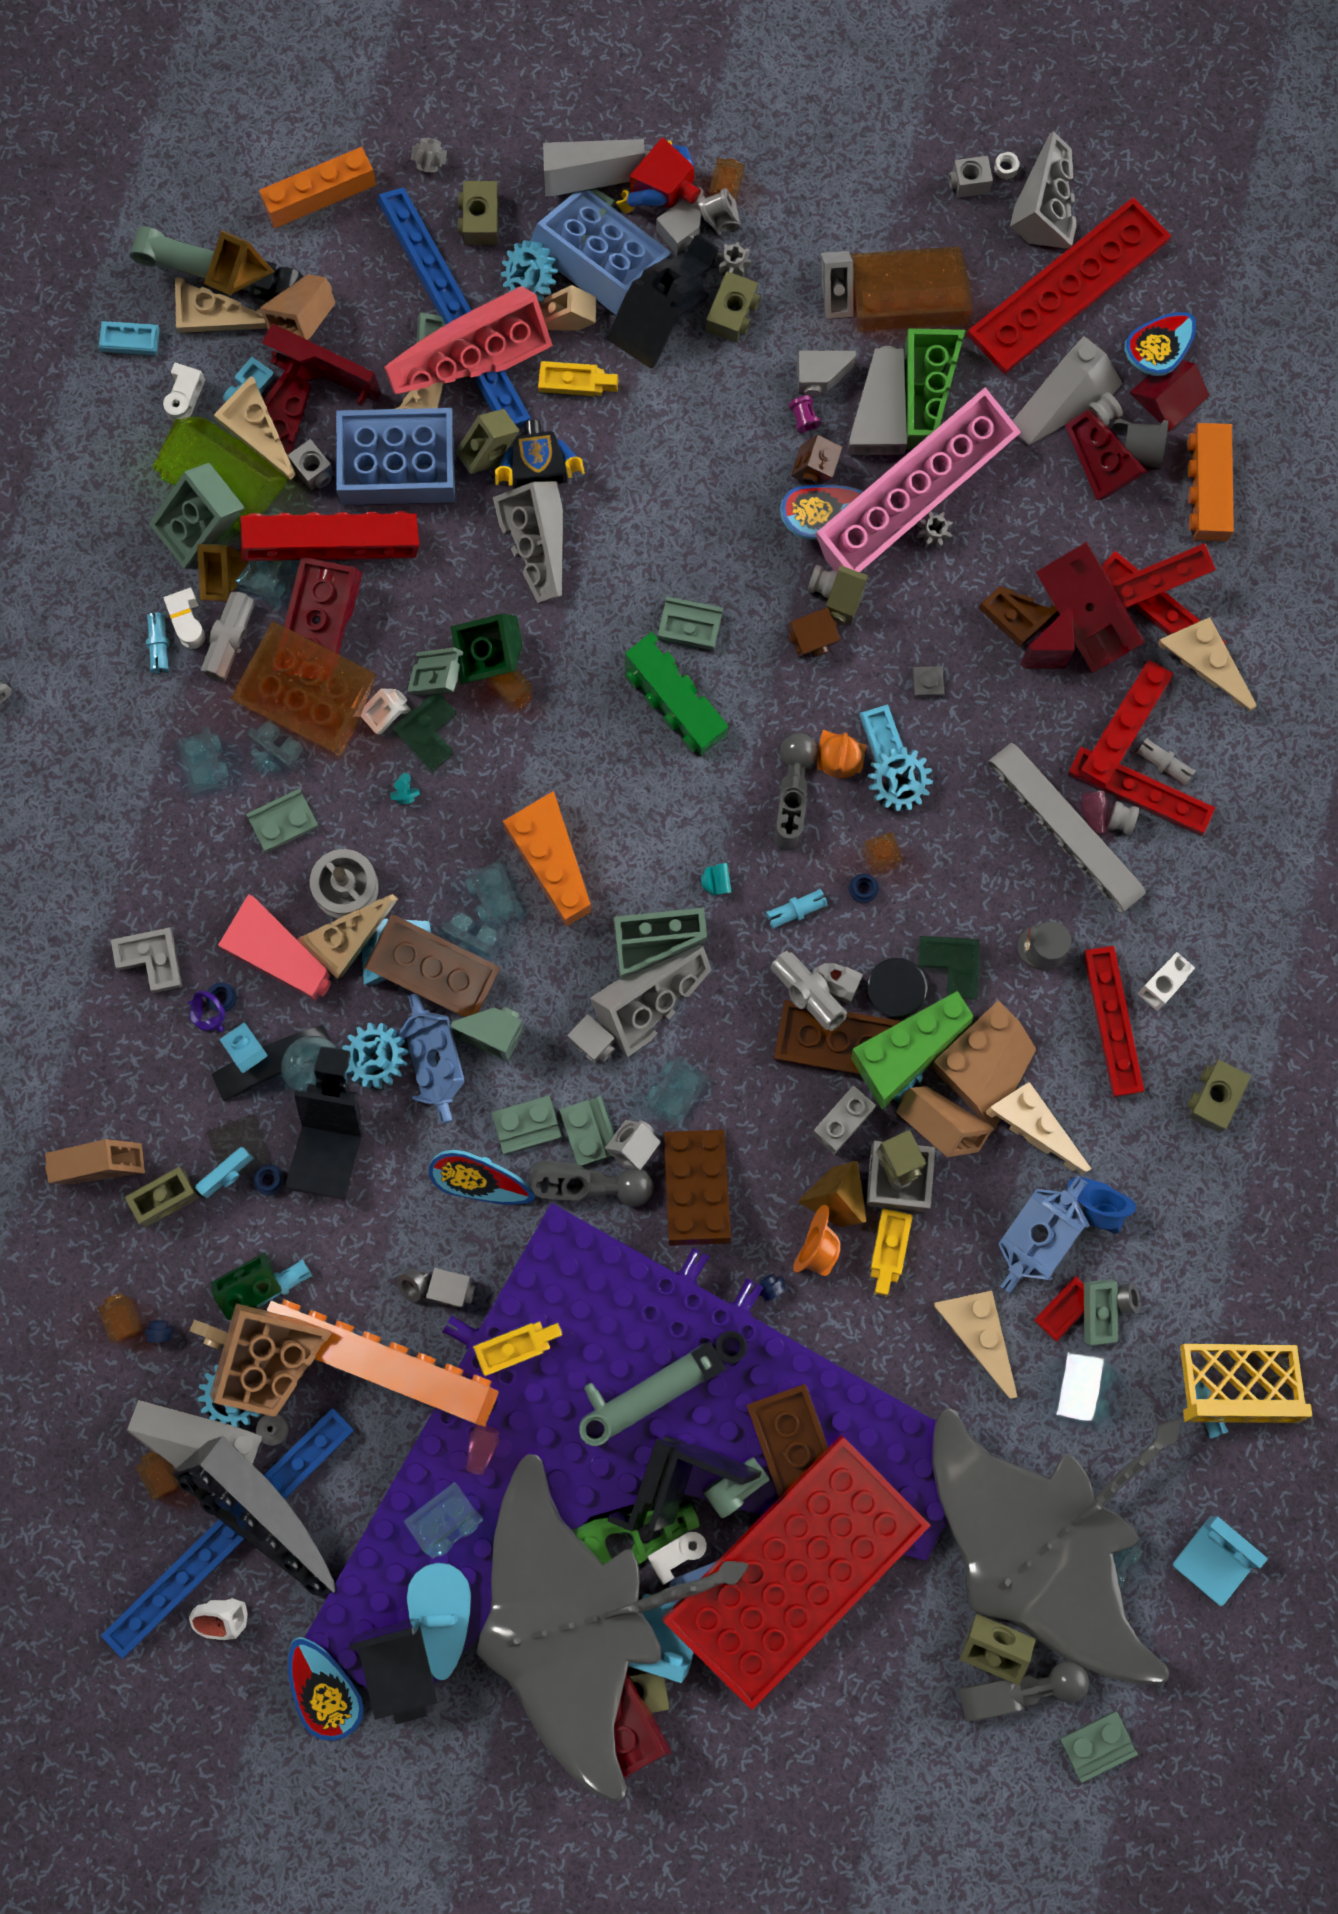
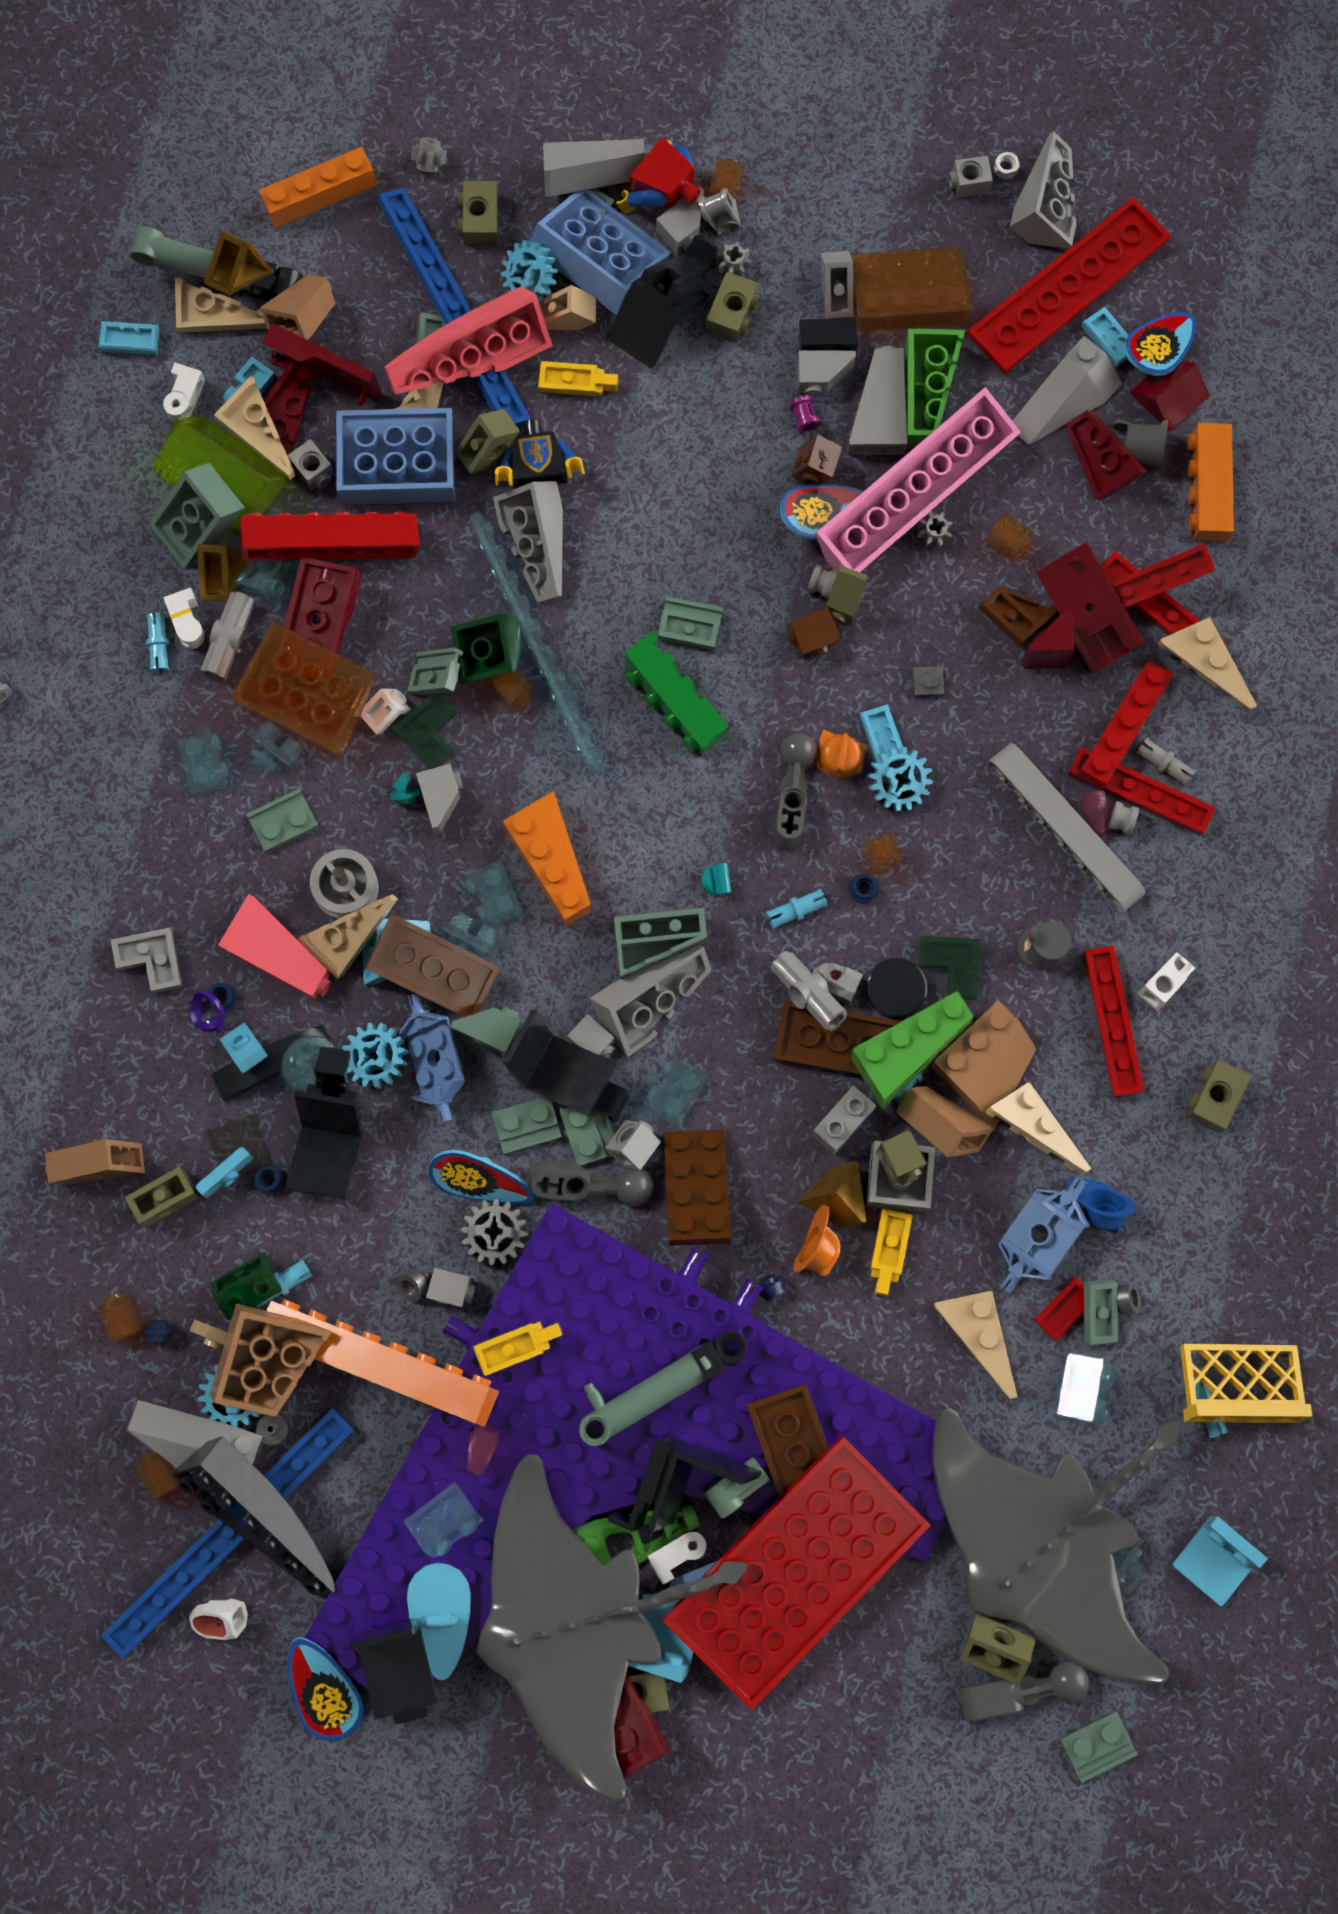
light grey wheel [1087,392,1123,426] -> none
none -> light grey slope [416,763,464,835]
none -> light grey gear [461,1199,528,1267]
none -> clear light blue plate [470,512,604,777]
none -> black piece [503,1010,630,1123]
none -> black hinge [798,318,858,360]
none -> clear orange brick [985,513,1034,563]
none -> medium azure plate [1081,307,1129,368]

